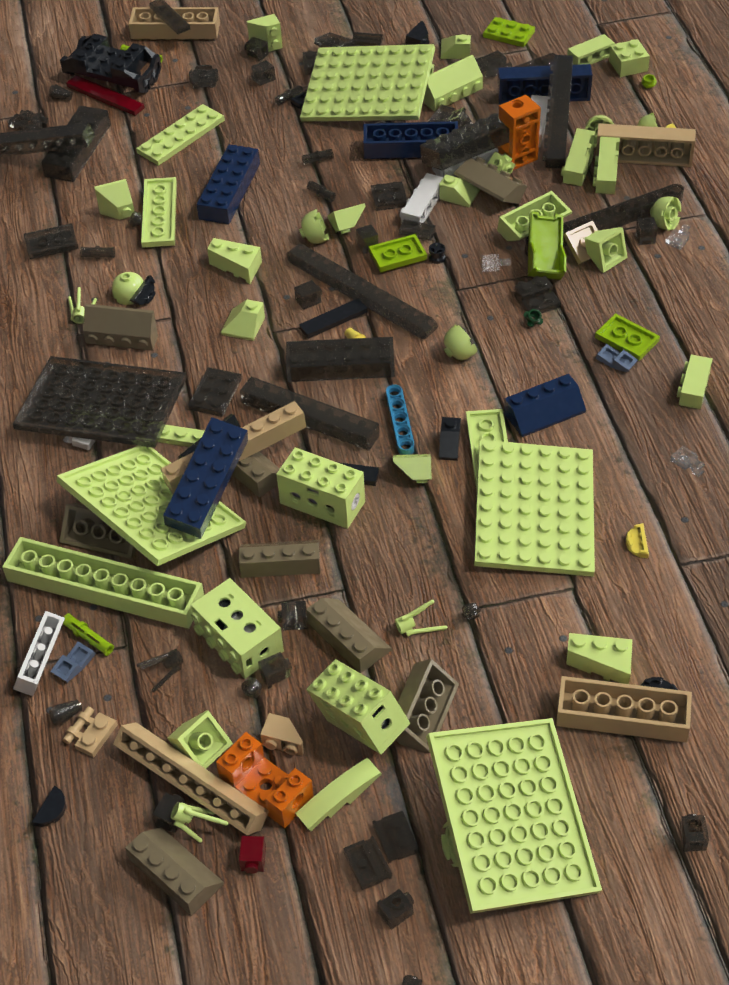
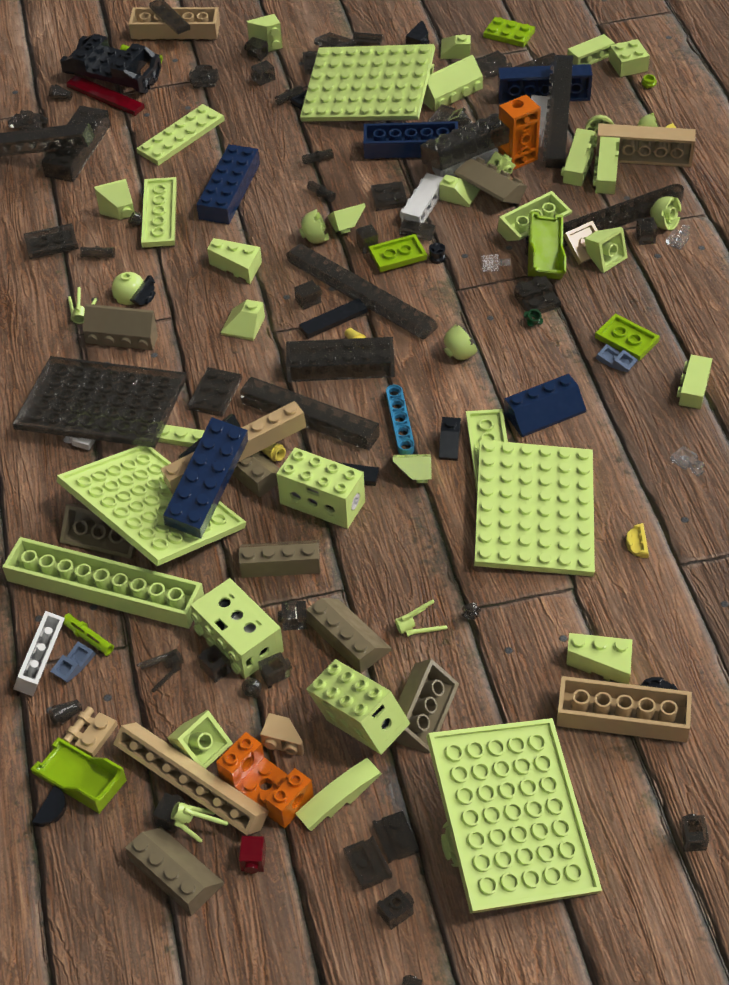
none -> lime piece [31,737,127,814]
none -> clear smoke brick [198,644,232,683]
none -> light yellow cone [261,443,286,461]

